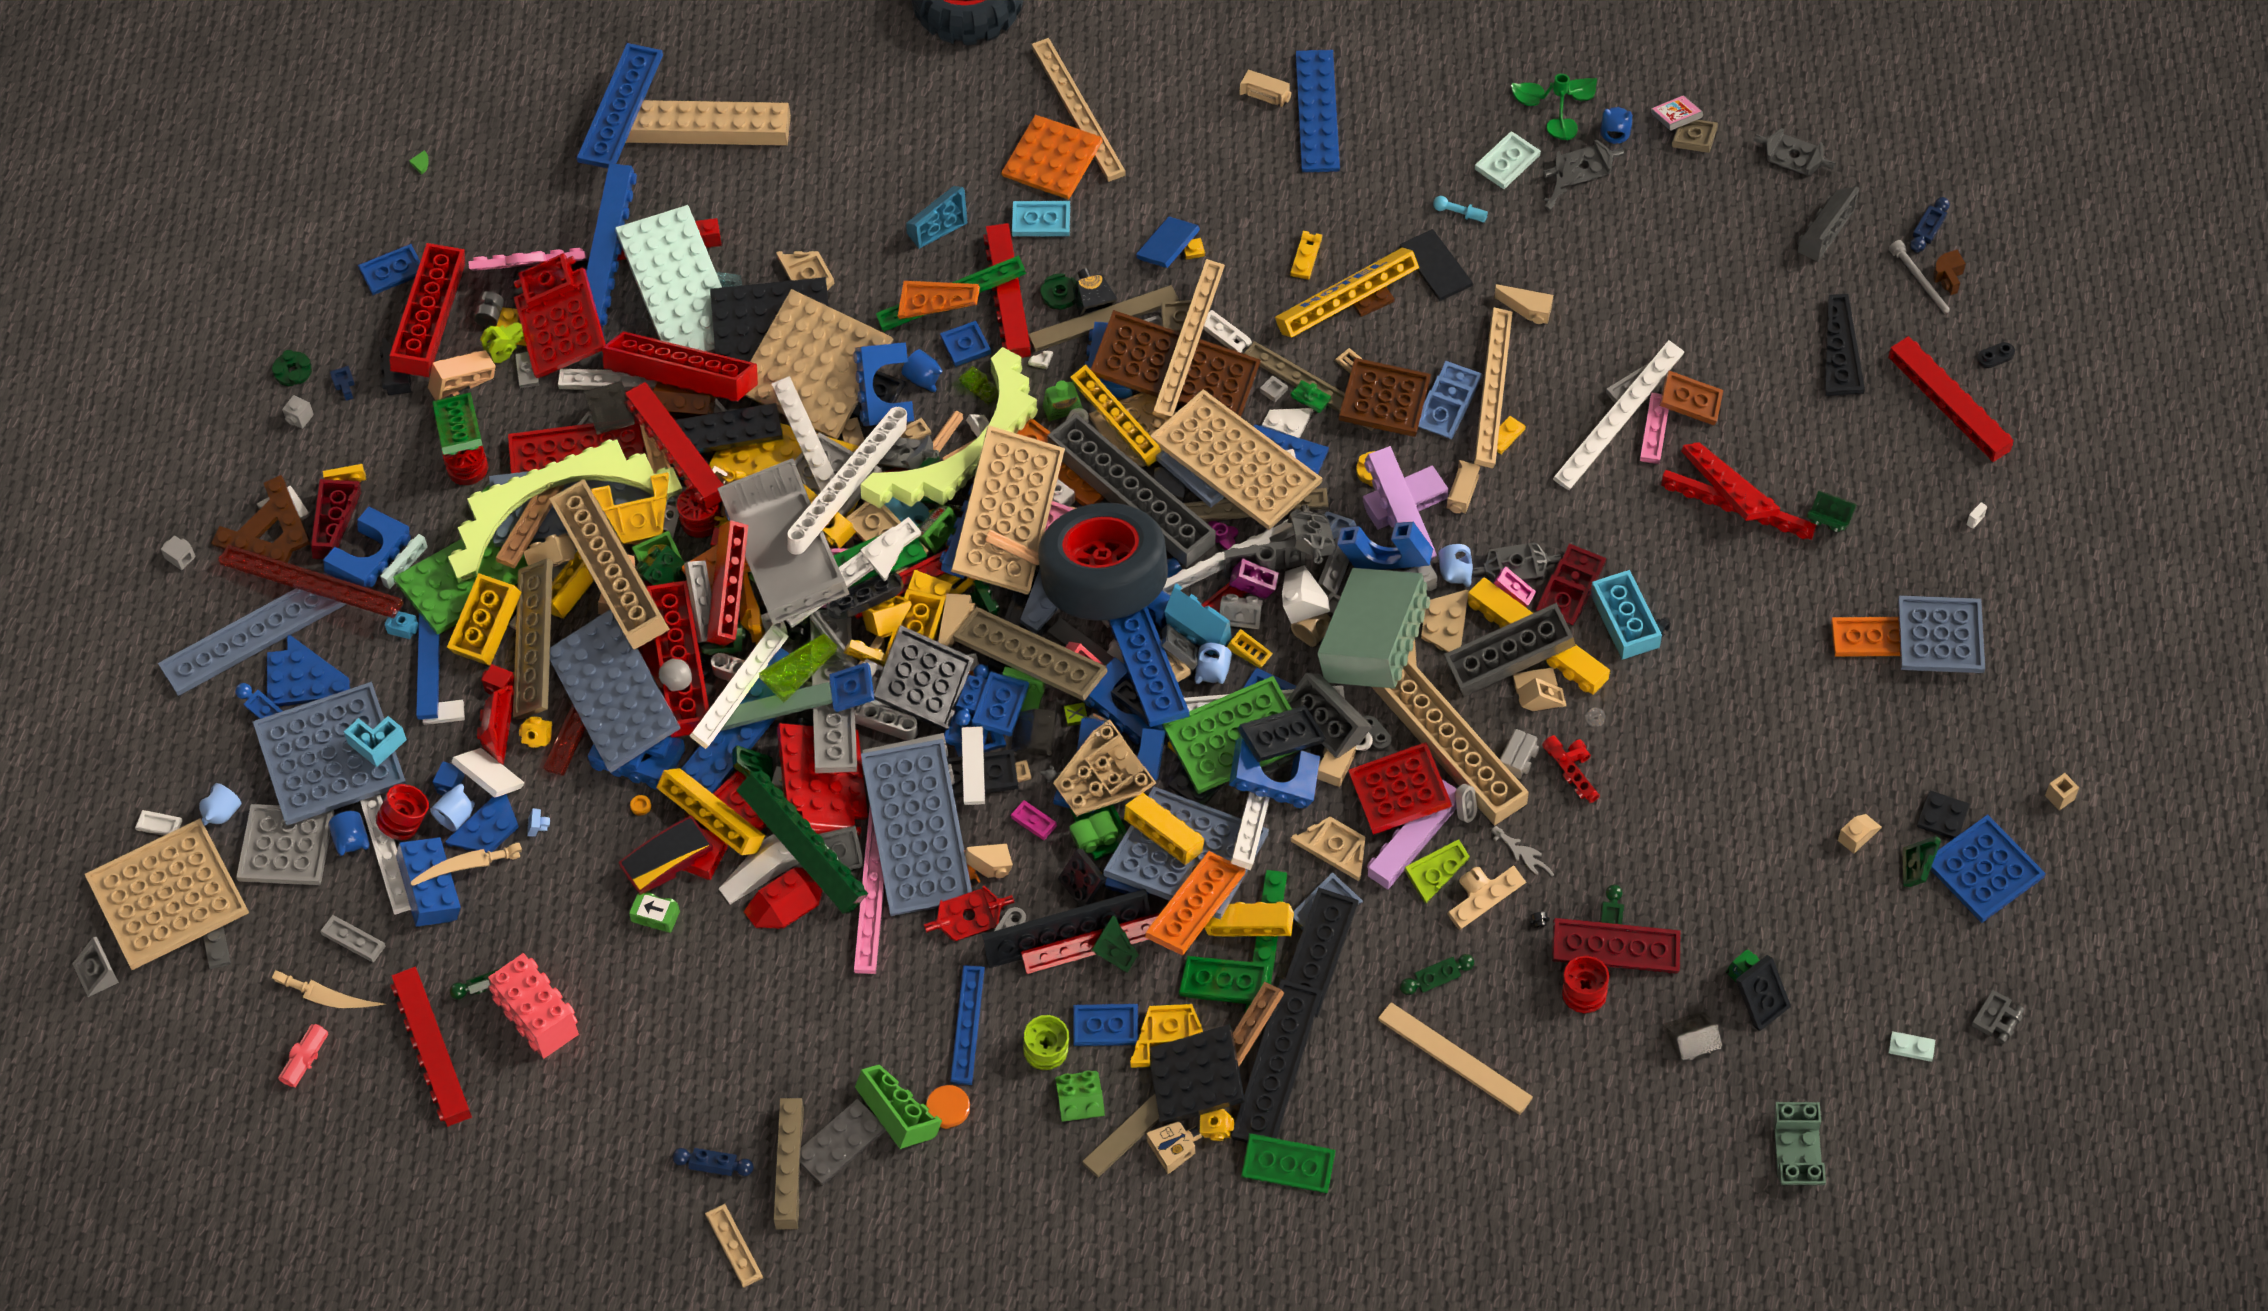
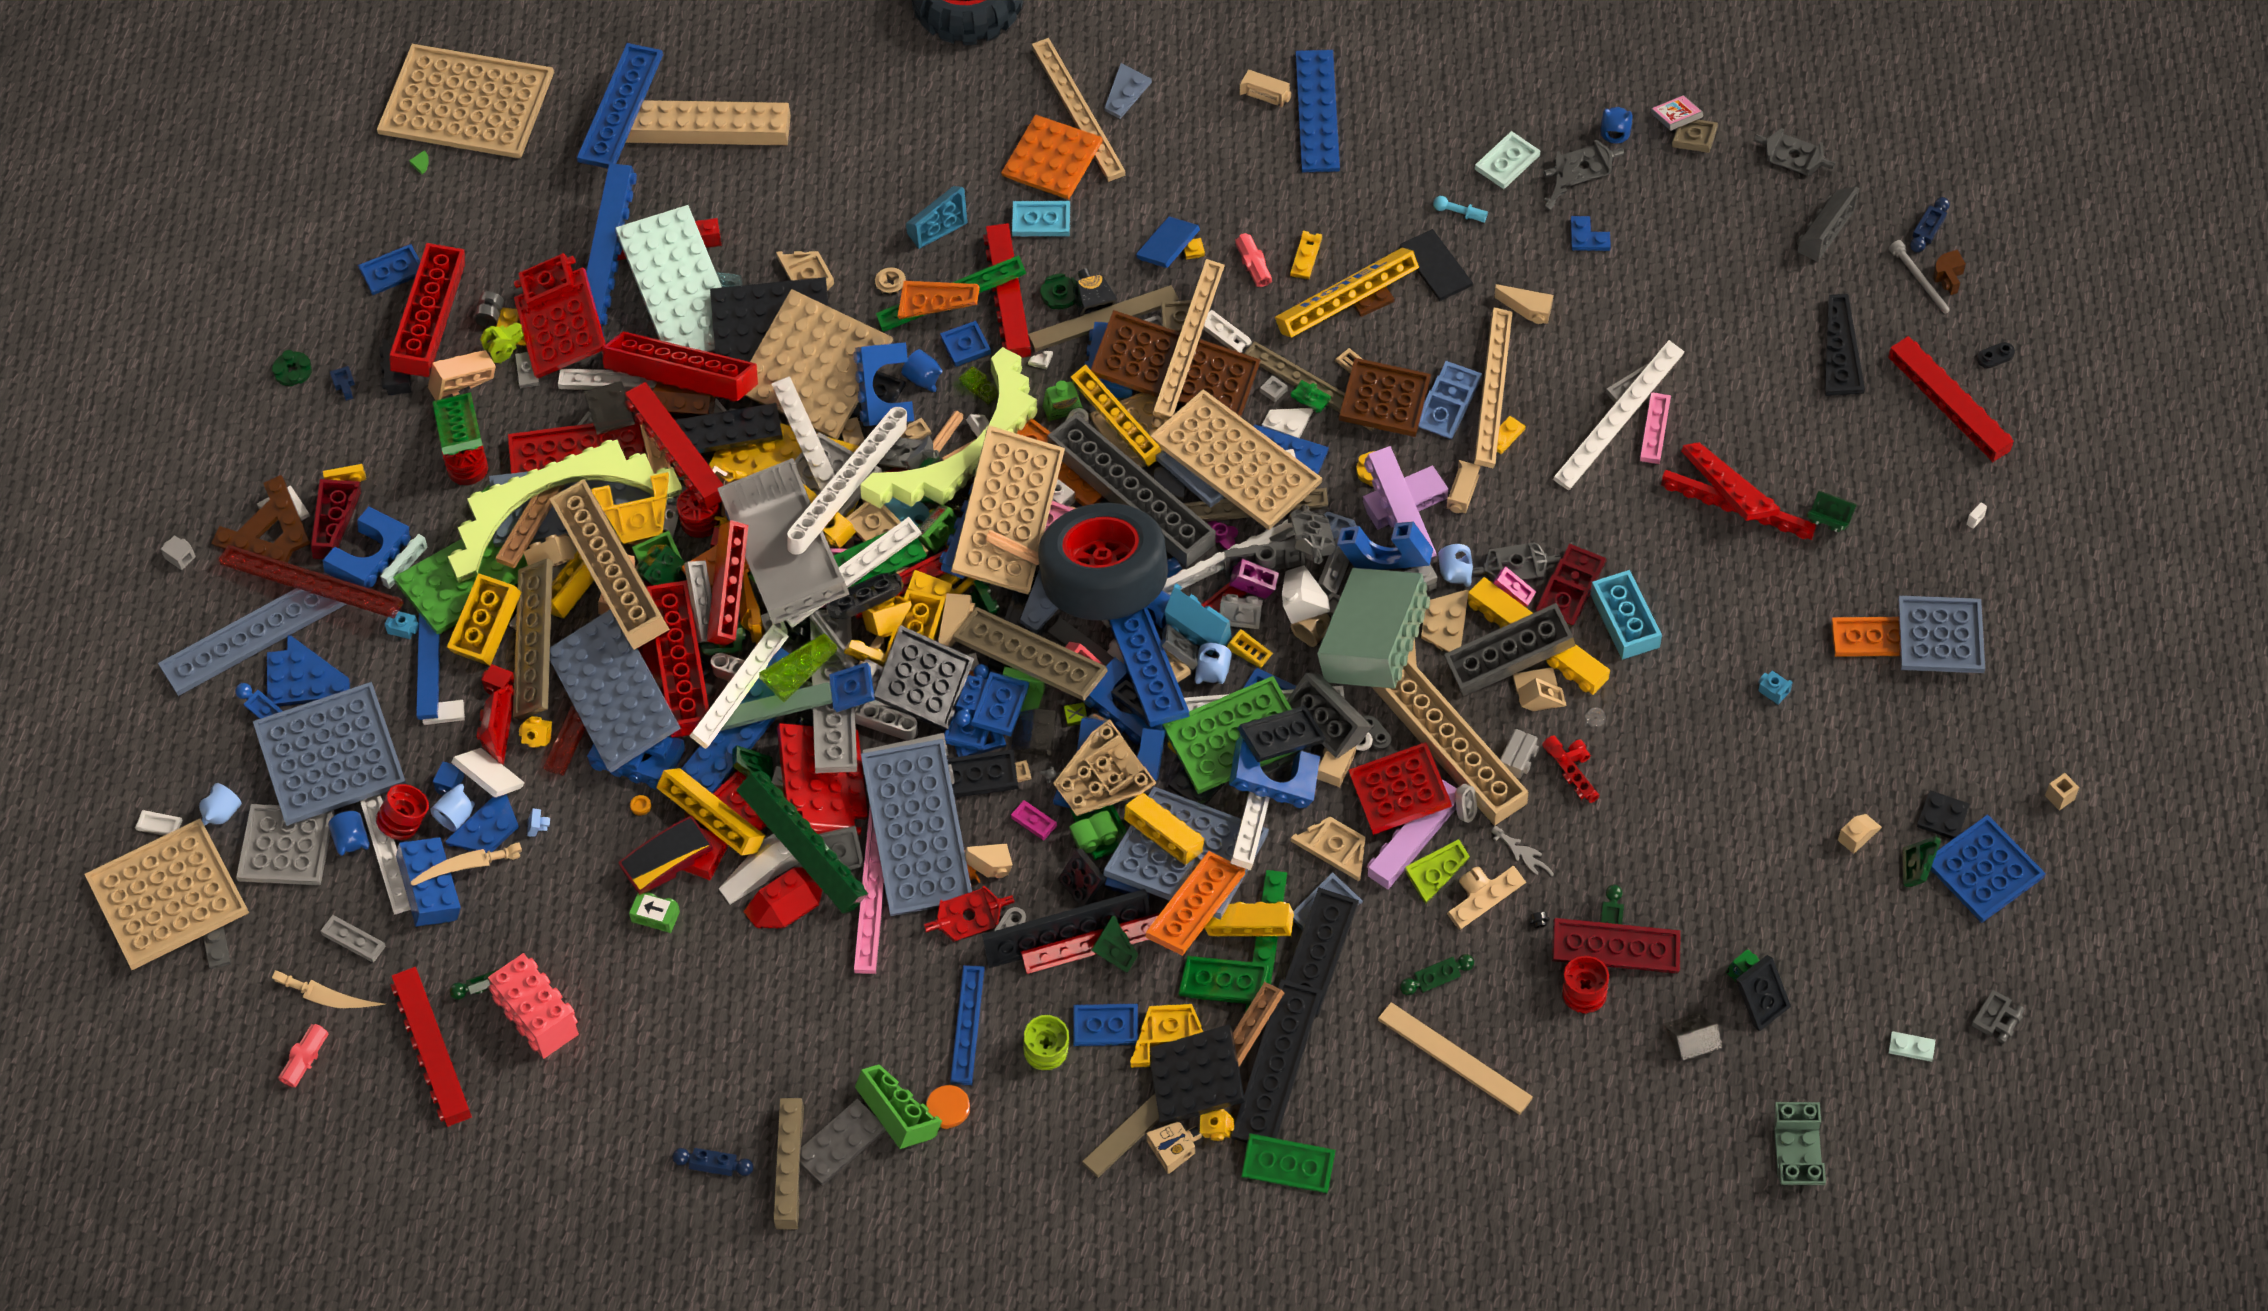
light grey slope [73,937,119,997] -> none
light grey brick [282,395,314,429] -> none
medium azure brick [344,716,407,767] -> none
bright pink plate [469,248,588,271] -> none
light grey hair [659,659,692,691] -> none
tan tile [705,1204,763,1288] -> none
white wing [861,527,905,581] -> none
white tile [962,727,985,805] -> none
bright green bracket [1055,1071,1105,1122] -> none
green plant [1511,74,1597,140] -> none
black plate [1655,617,1671,637] -> none
dark orange plate [1659,371,1723,425] -> none
none -> tan plate [377,44,554,159]
none -> tan gear [875,268,906,295]
none -> sand blue wing [1105,63,1152,119]
none -> coral piece [1235,233,1272,287]
none -> blue plate [1571,216,1611,251]
none -> dark azure brick [1758,671,1793,705]

